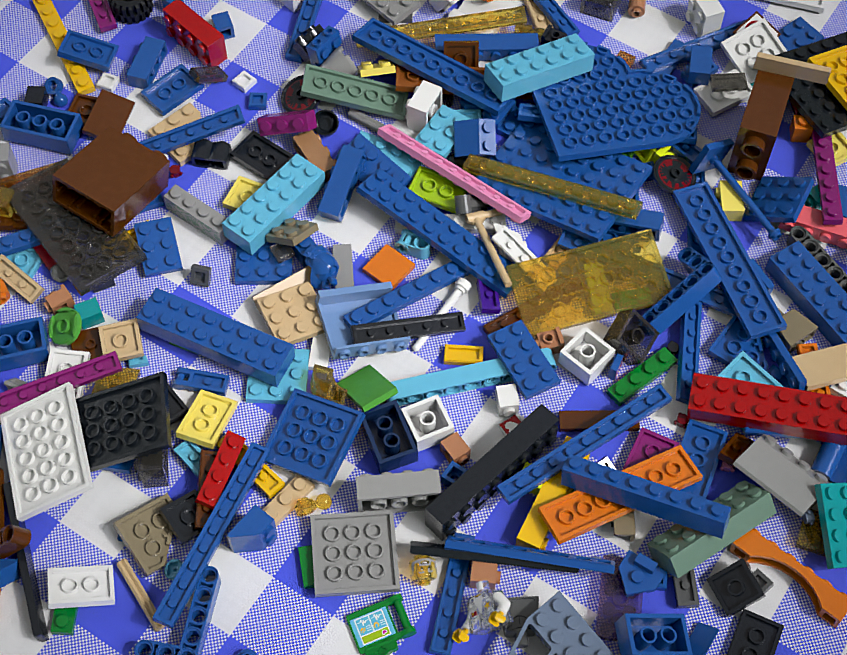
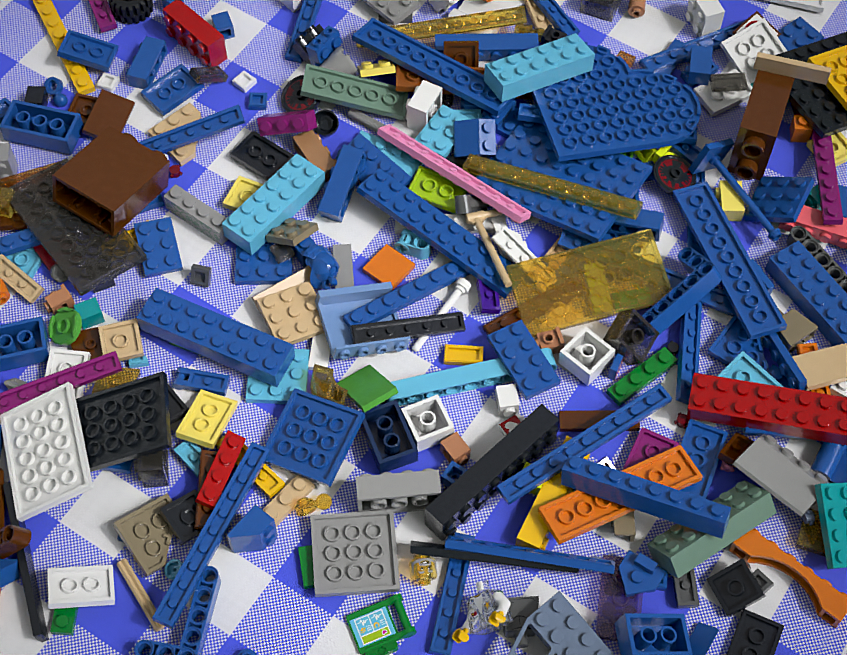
black brick [191,139,232,170] -> none
nougat brick [469,561,501,591] -> none

